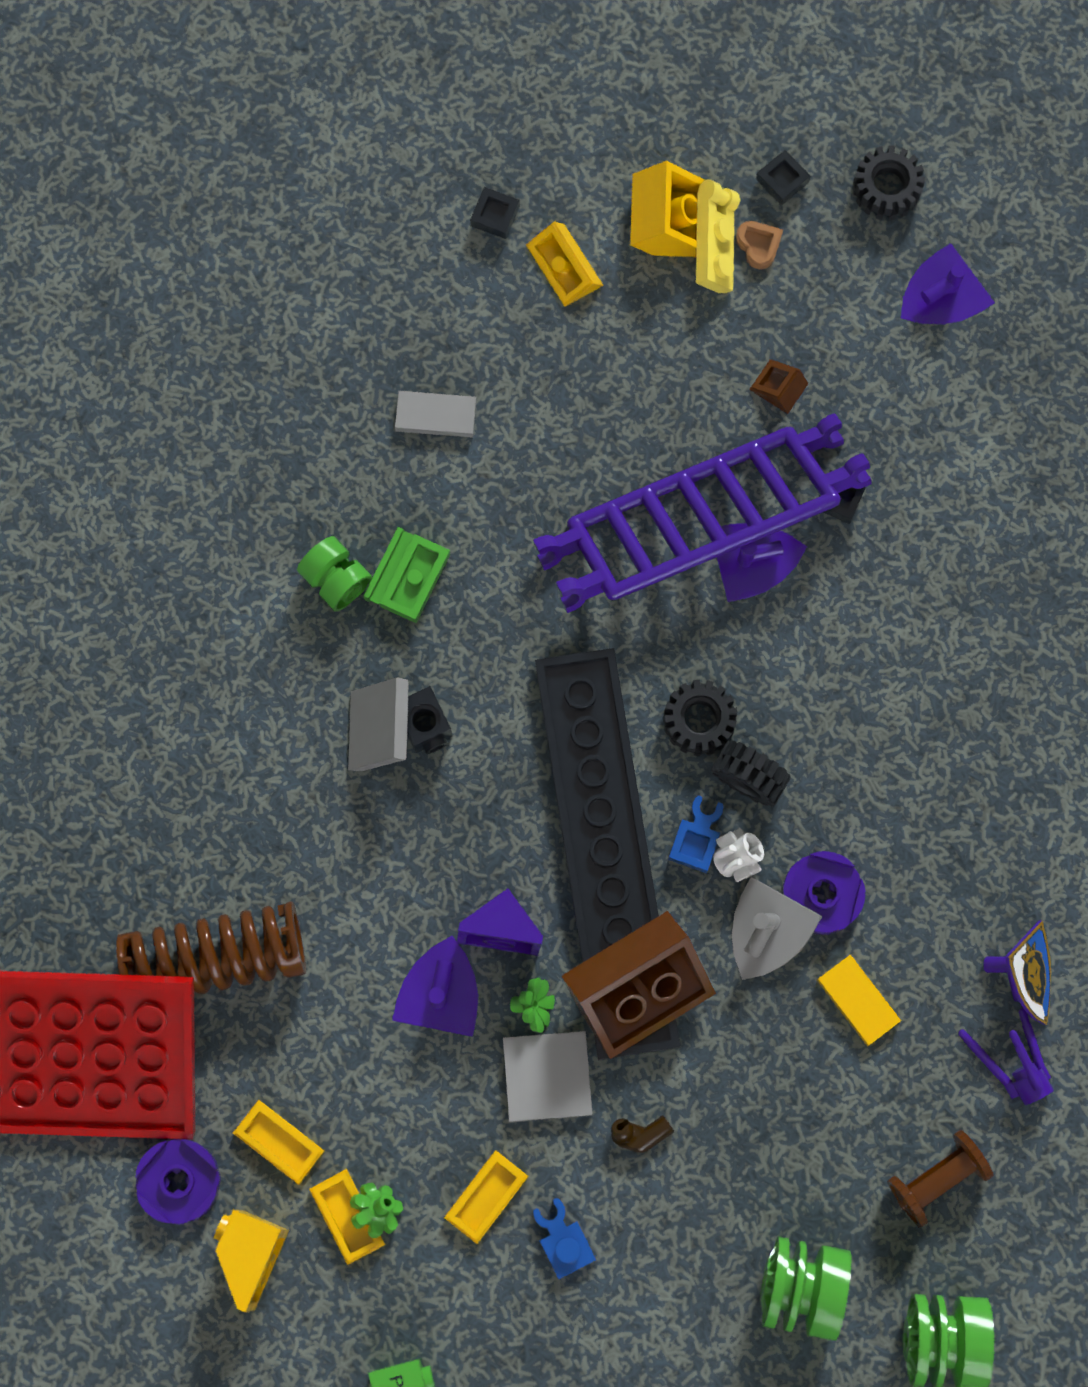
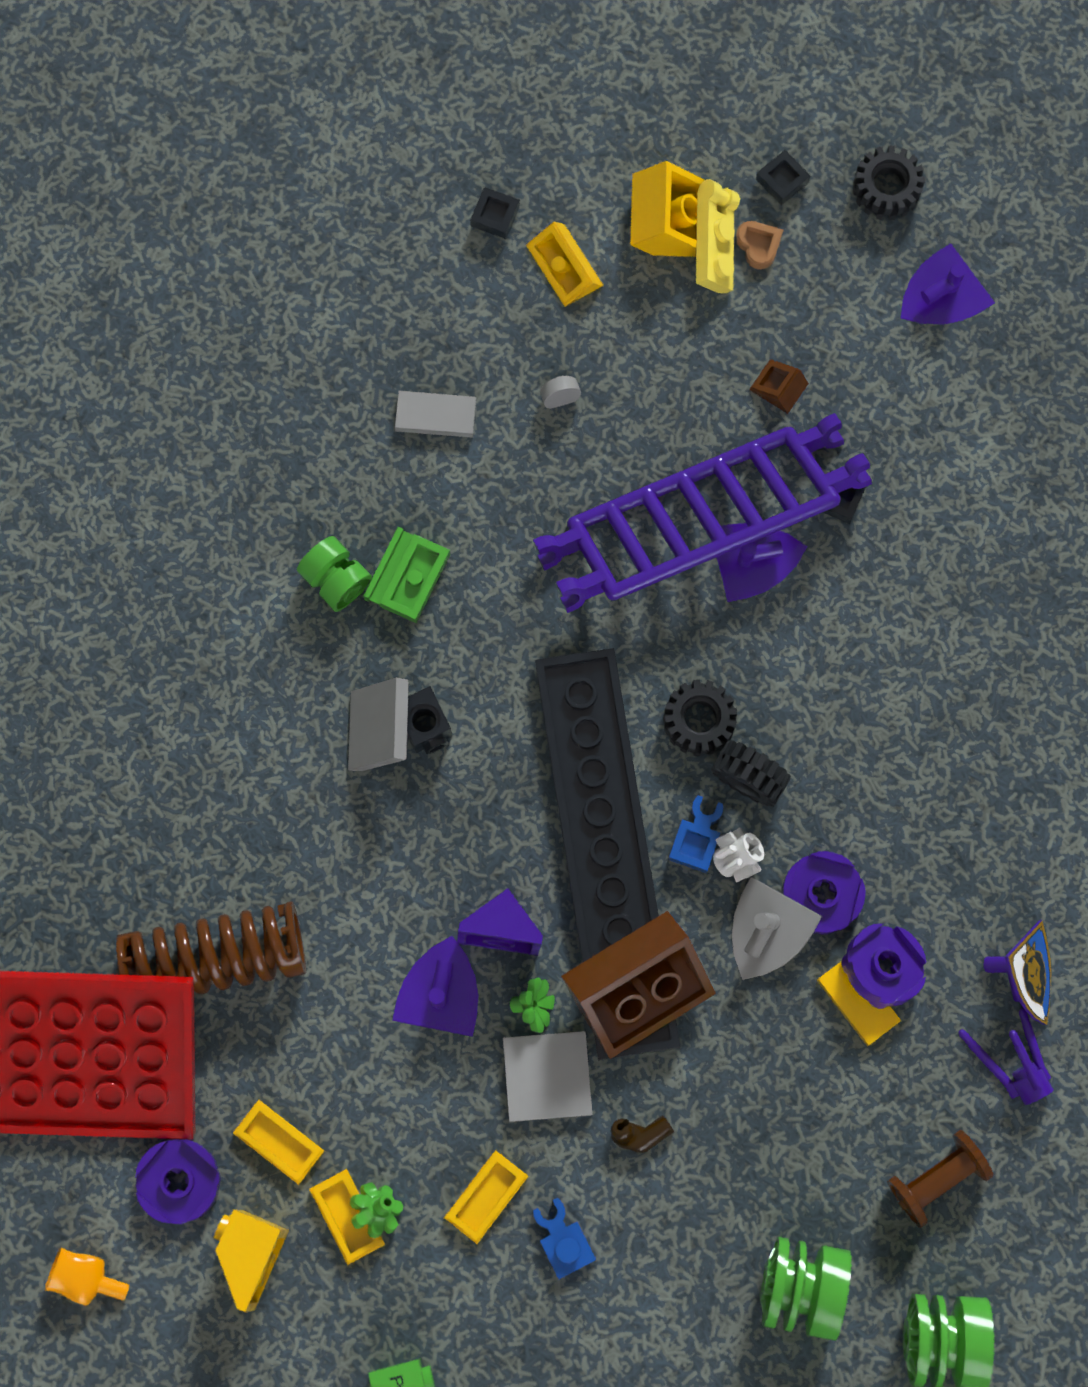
none -> light orange piece [45,1247,129,1306]
none -> light grey tile [540,376,581,409]
none -> dark purple plate [841,924,927,1009]

